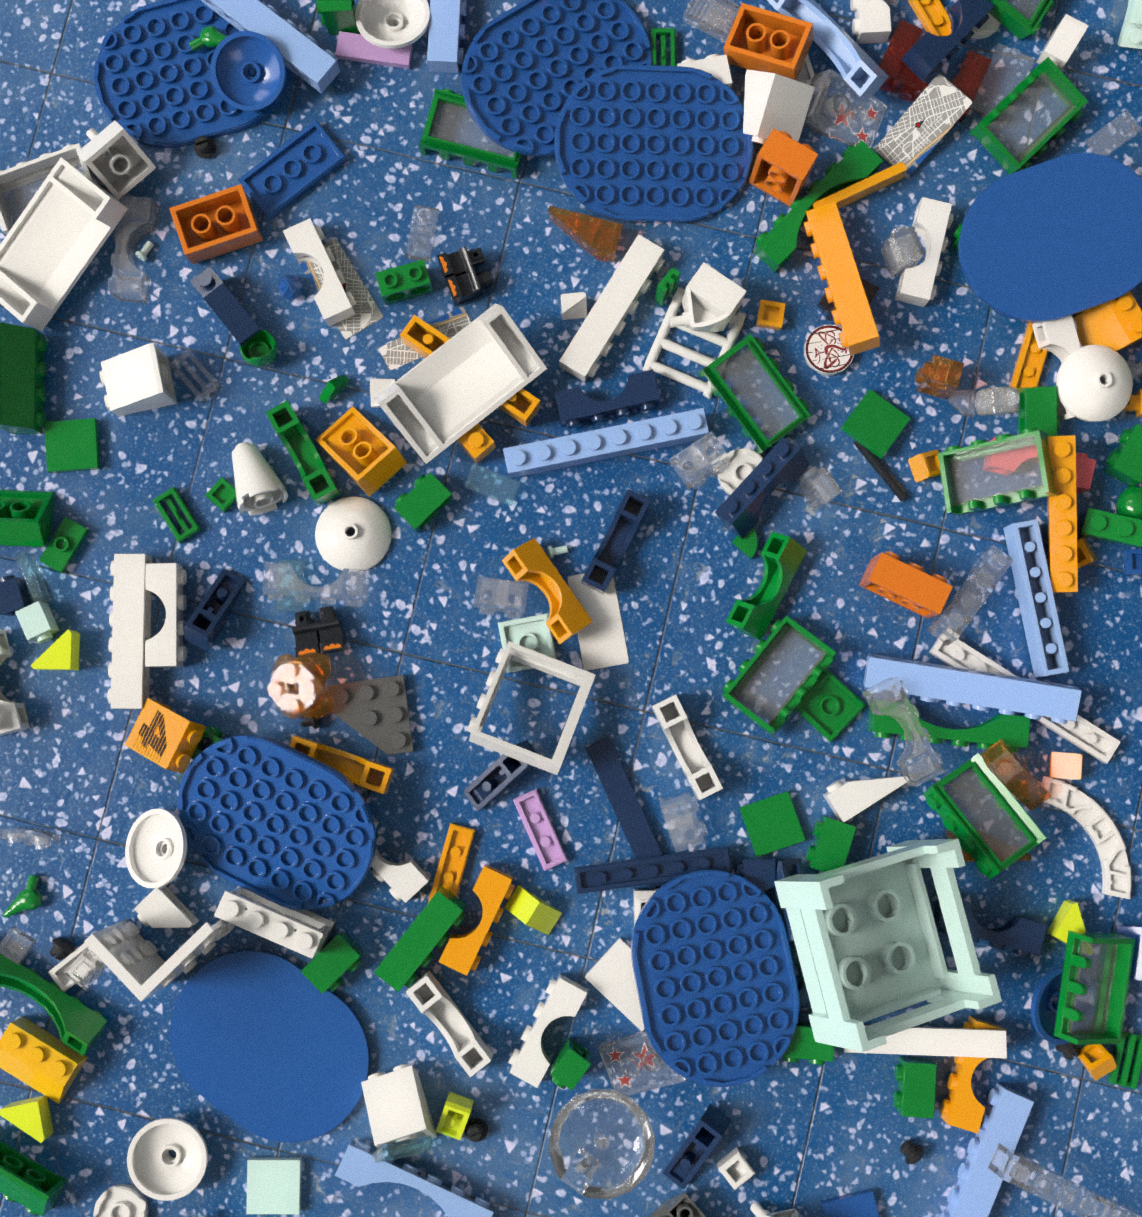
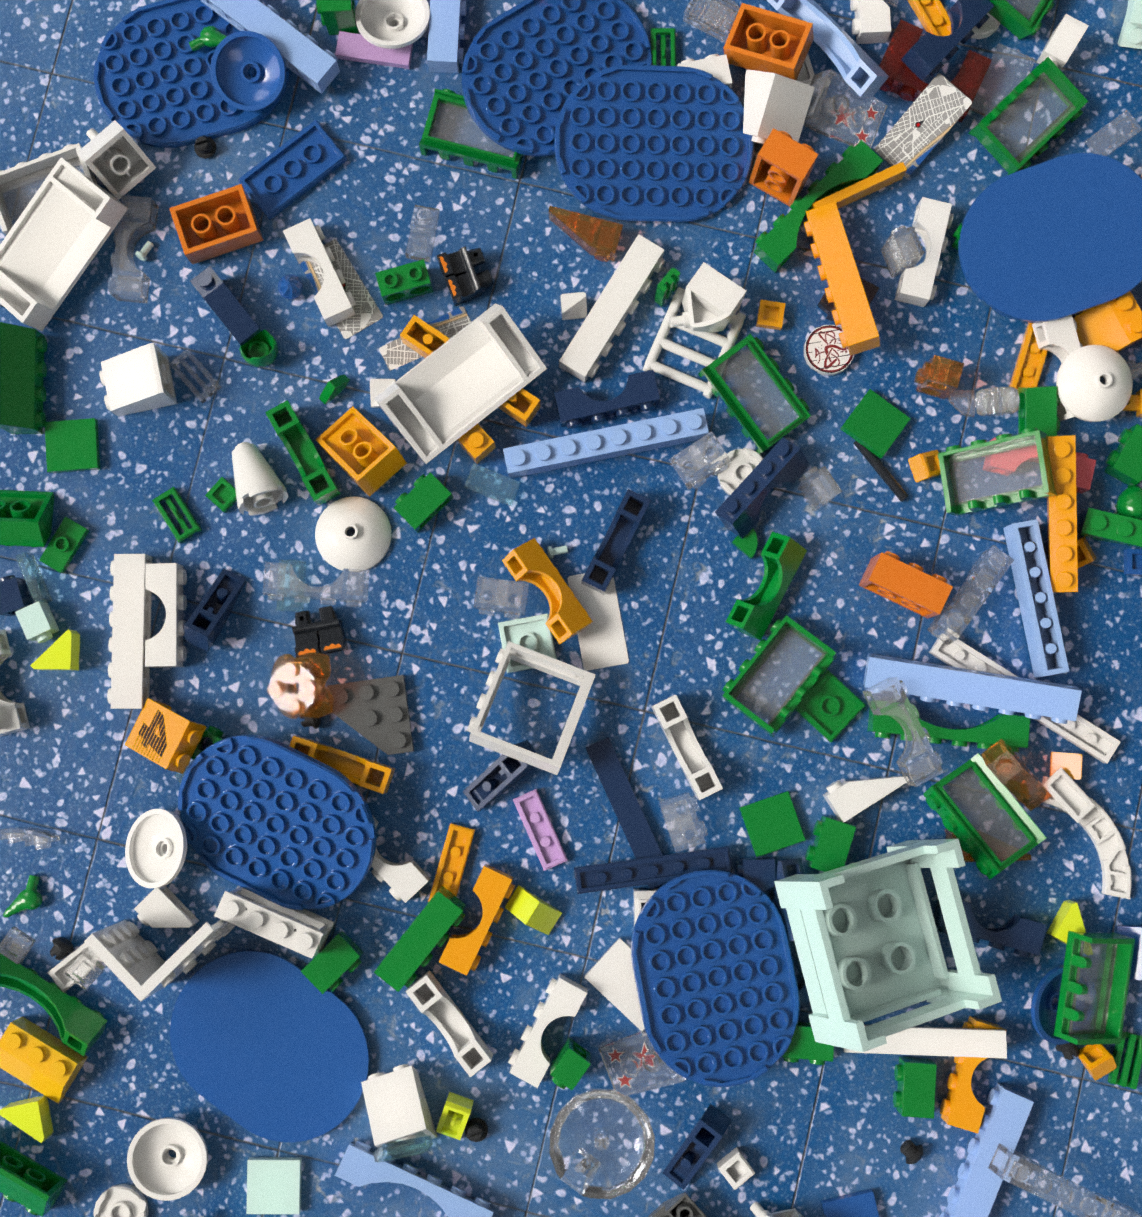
none -> white tile [1042,767,1097,823]

